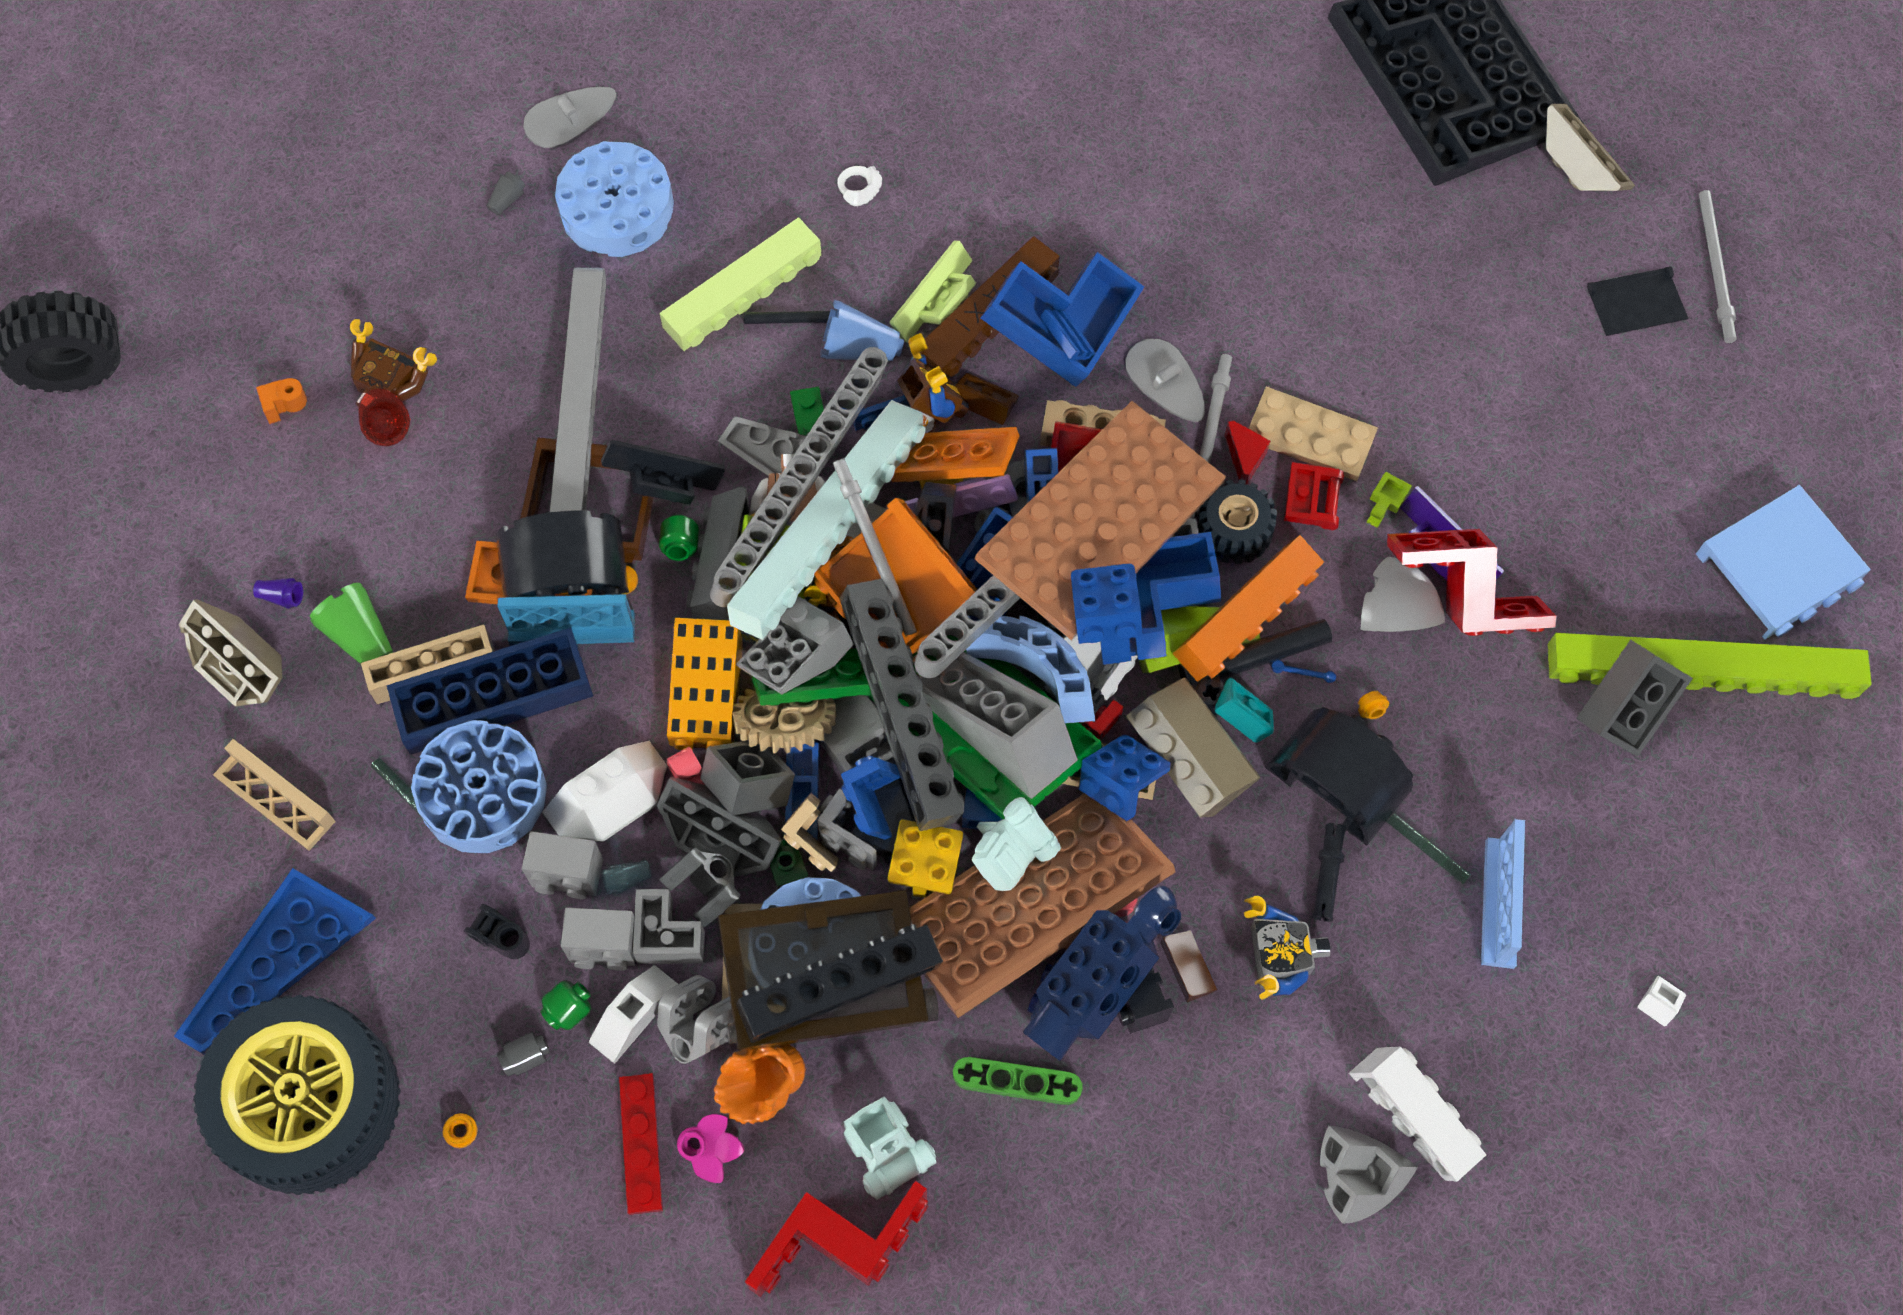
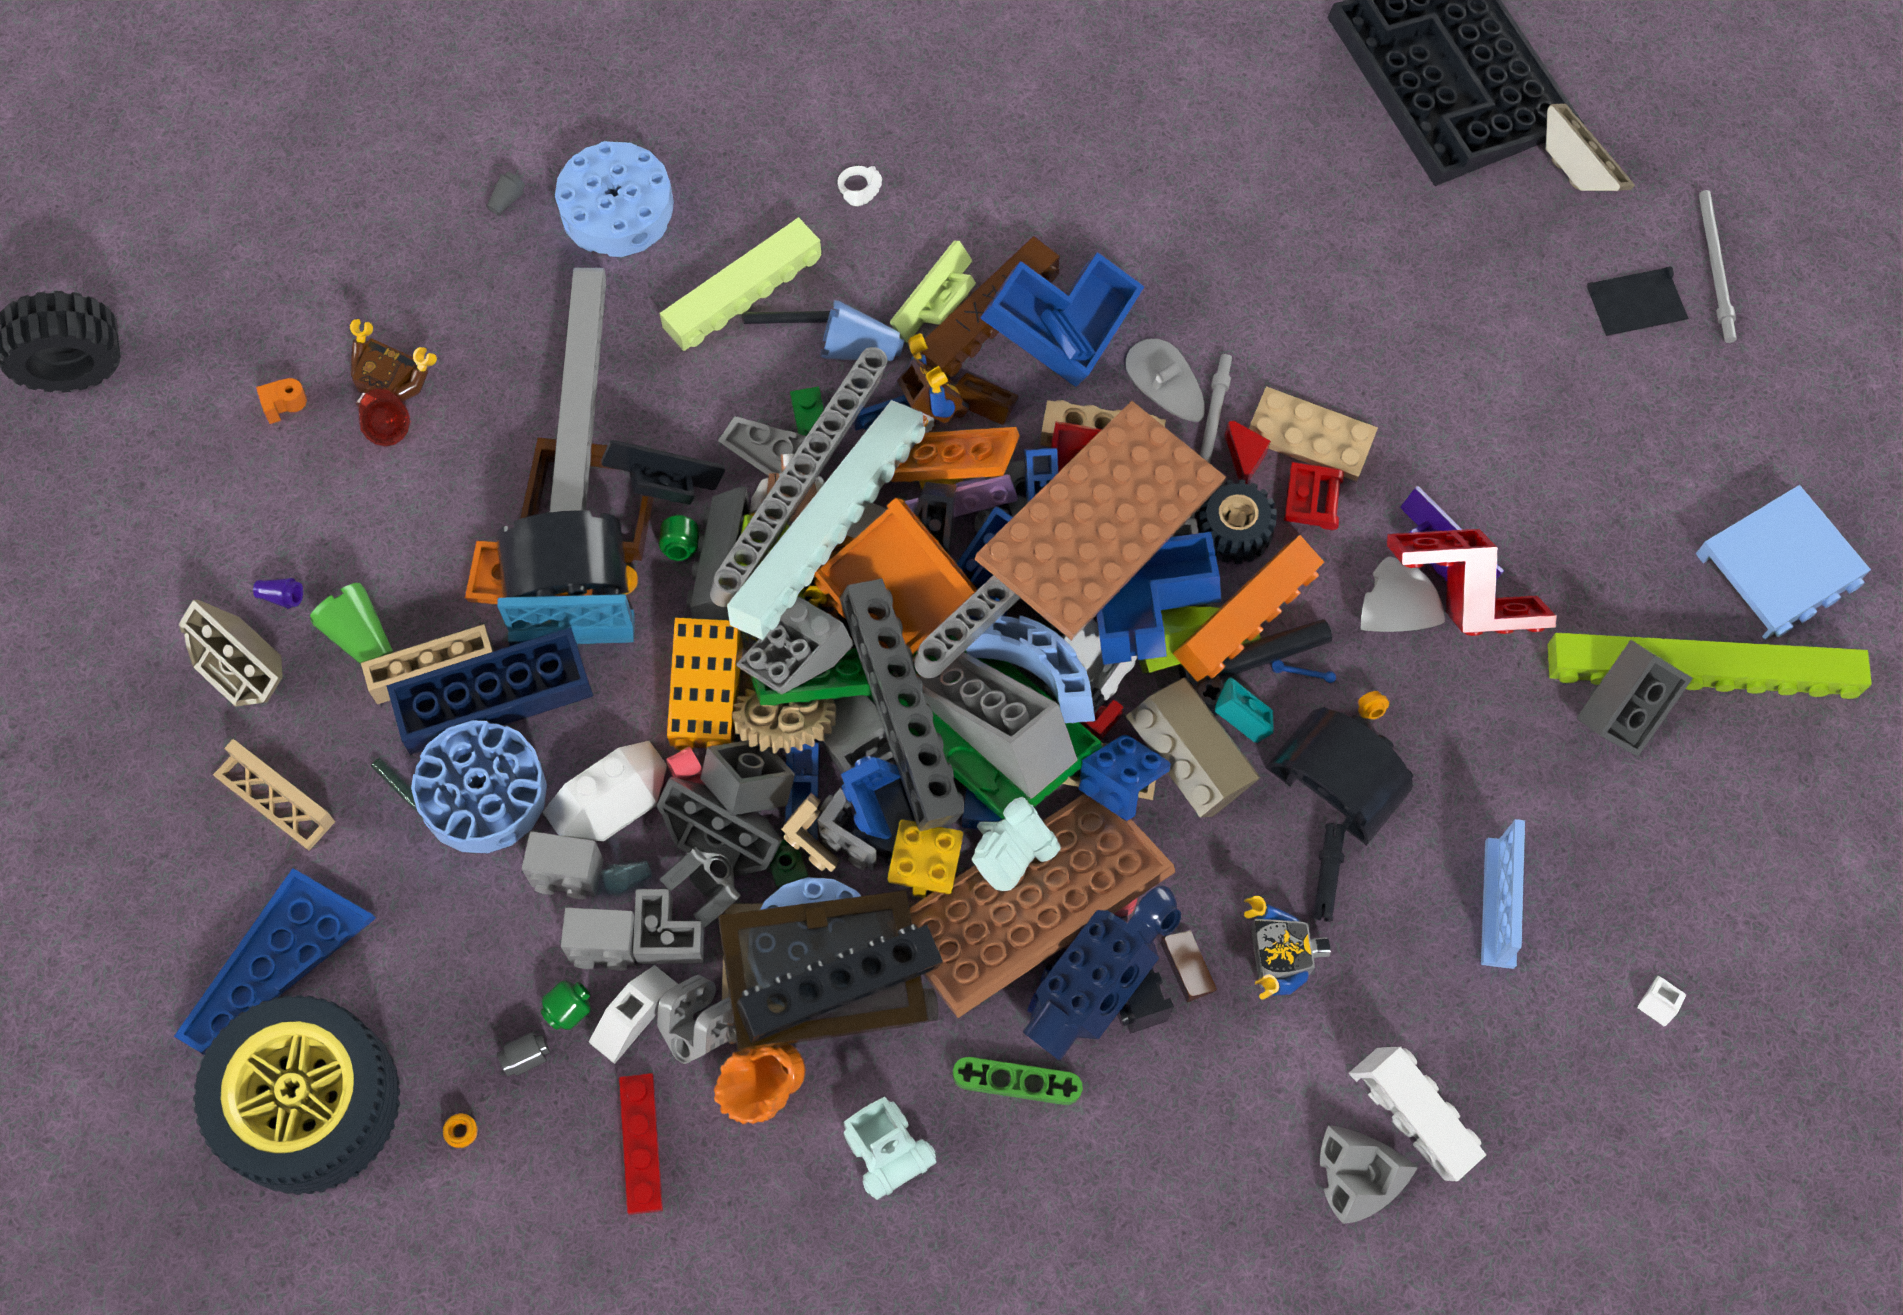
black piece [463,904,530,959] -> none
light grey shield [523,87,616,148] -> none
dark pink plate [677,1114,745,1183] -> none
red bracket [745,1181,929,1297] -> none
light grey bar [833,458,917,637] -> none
blue bracket [1071,563,1143,644] -> none
lime plate [1367,472,1412,528] -> none
clear green bar [1387,813,1472,884] -> none

